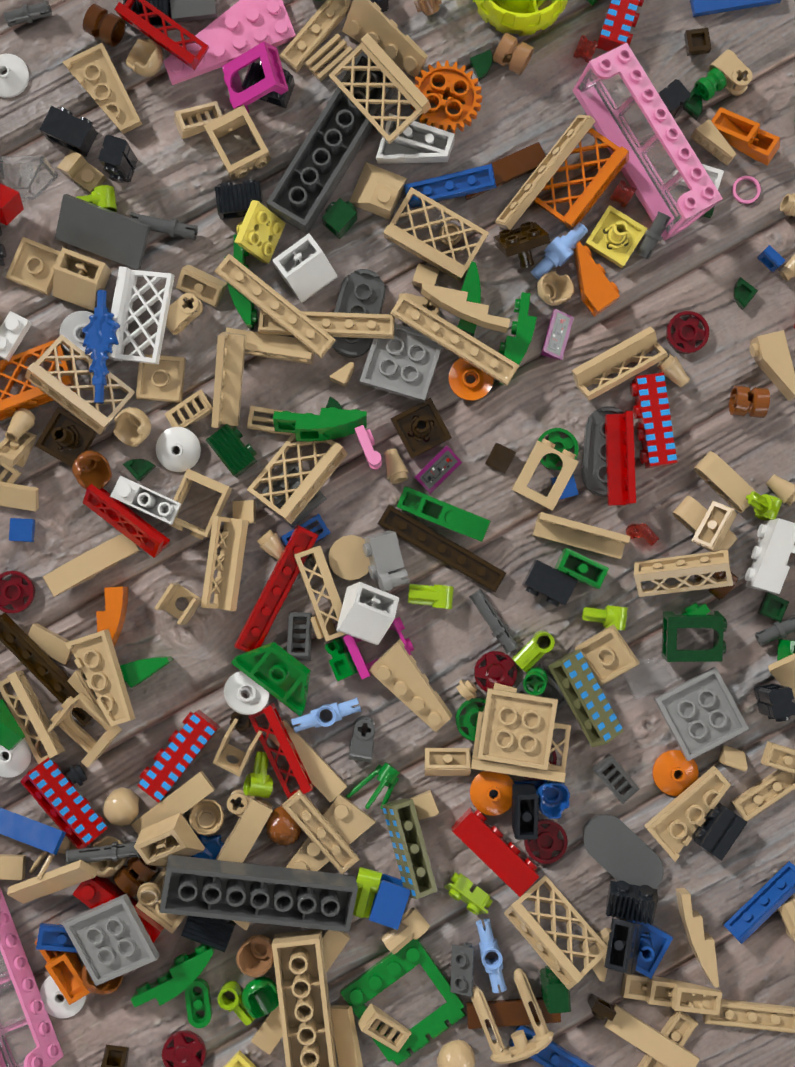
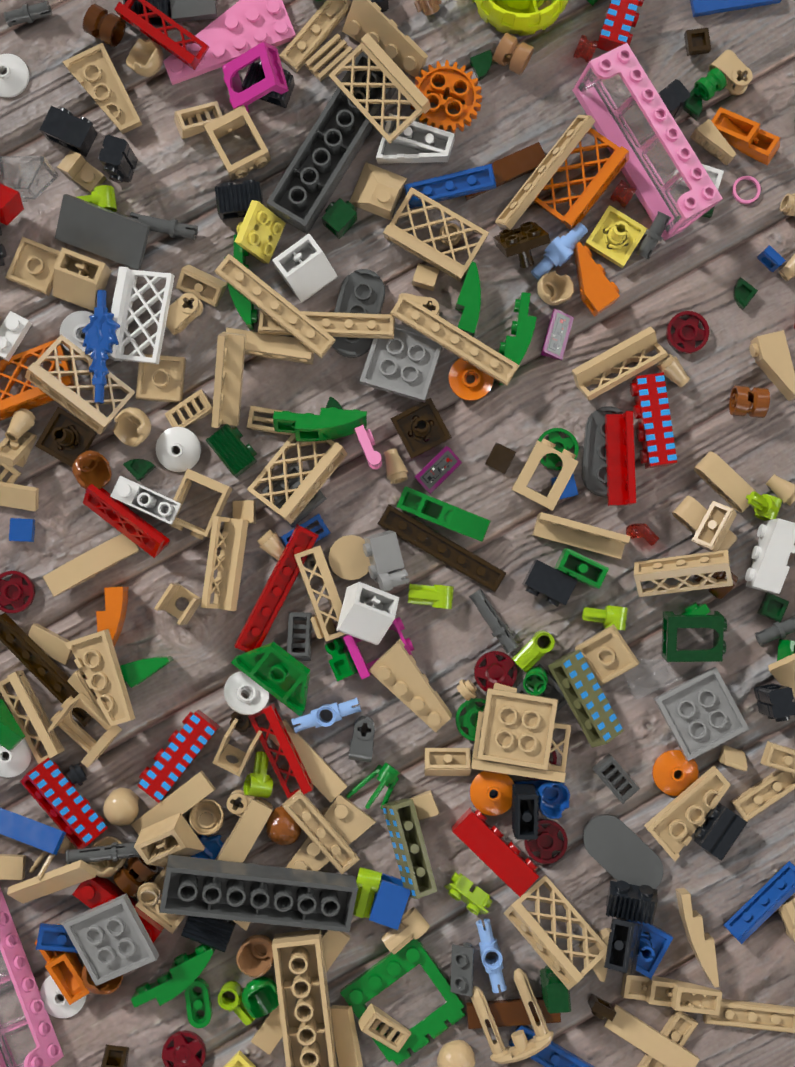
tan slope [329,362,355,387] -> none
tan slope [421,283,510,333] -> none

